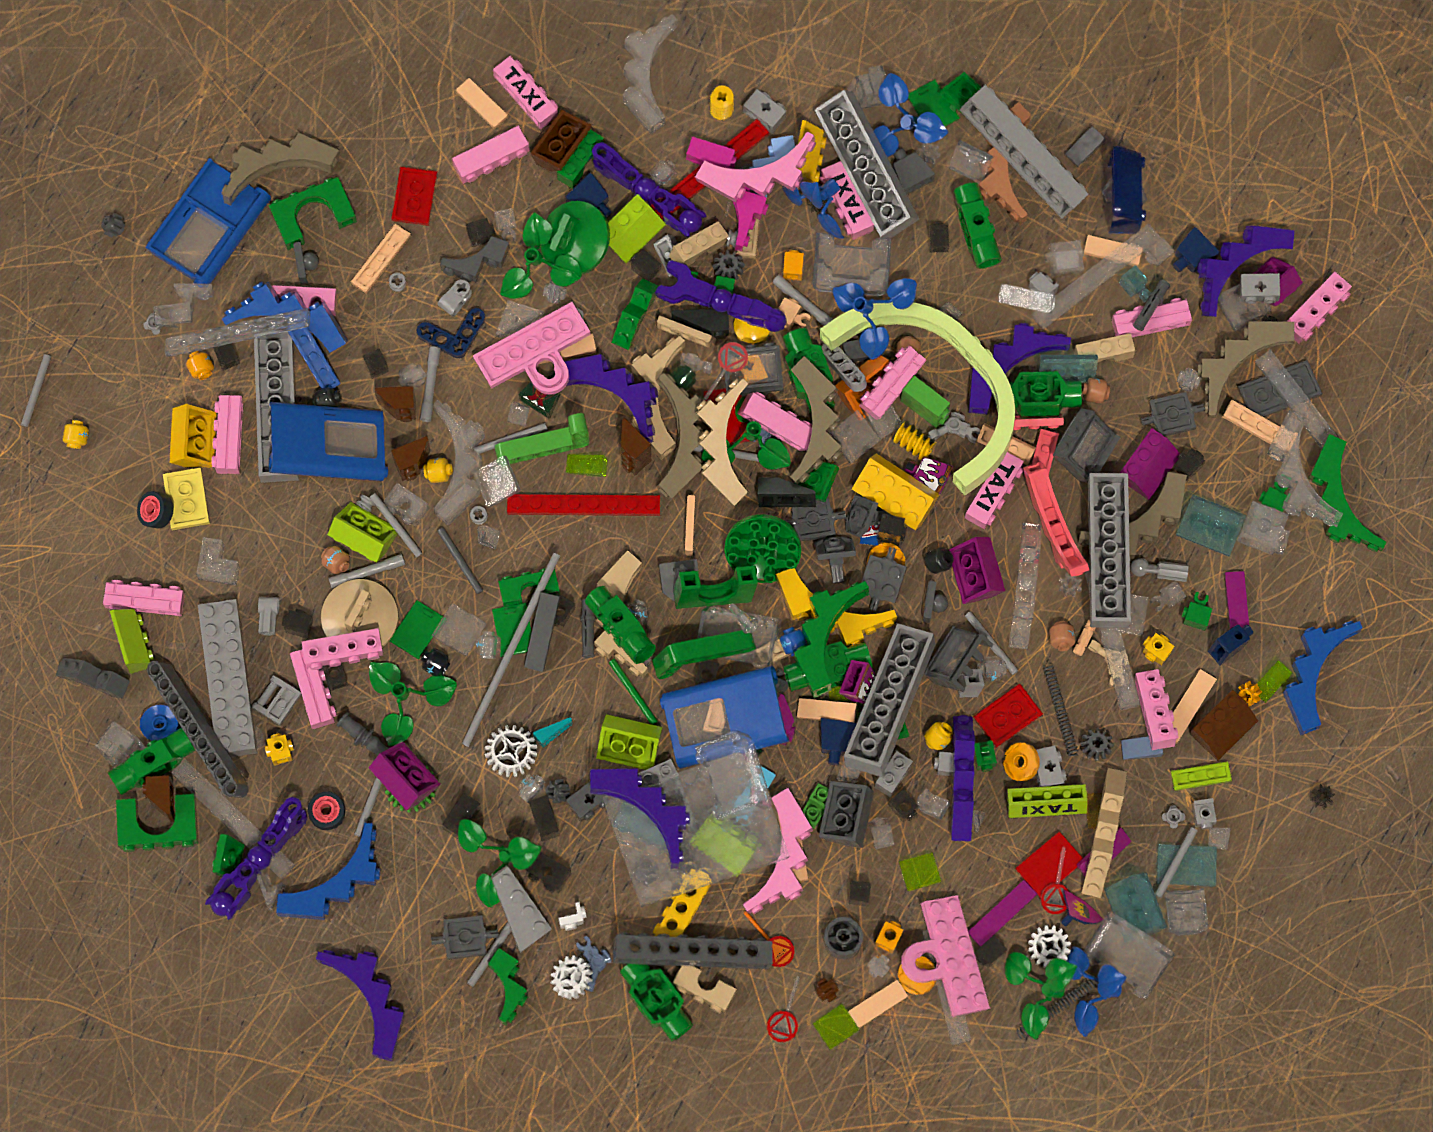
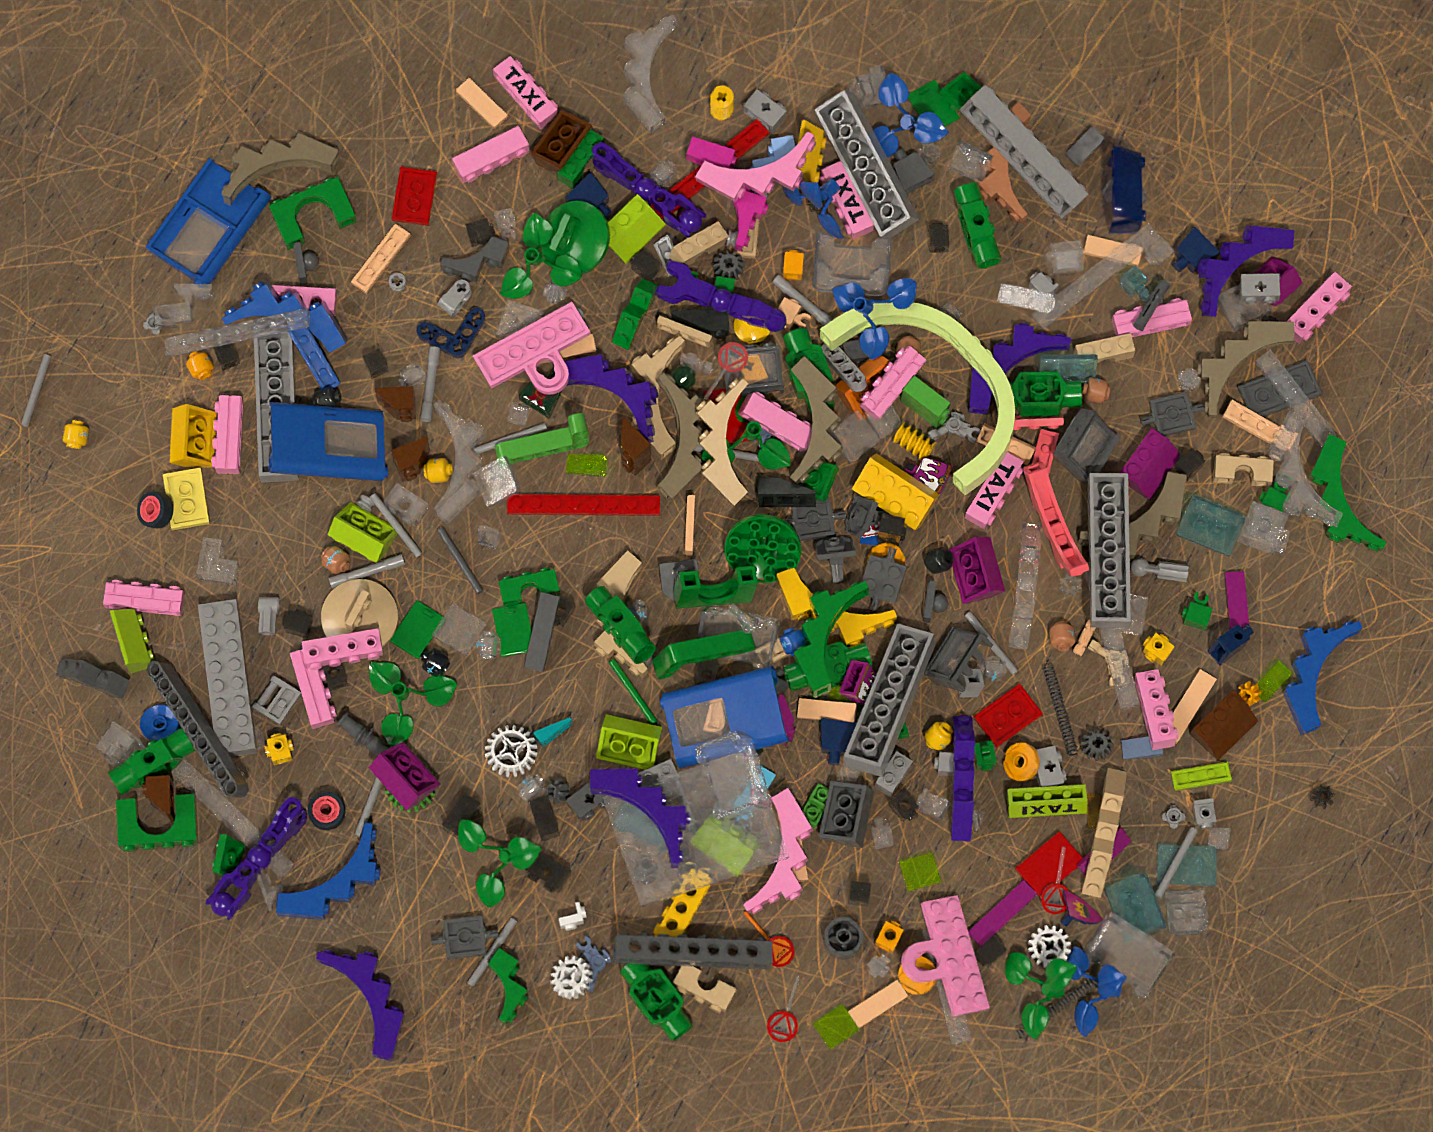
dark grey gear [101,213,125,238] -> none
light grey piece [462,553,560,747] -> none
light grey bush [470,506,488,525] -> none
light grey wing [491,866,552,952] -> none
dark grey pin [580,599,596,658] -> none
reddish brown gear [815,977,839,1003] -> none
clear plate [1150,581,1186,612] -> none
none -> tan arch [1213,453,1274,487]

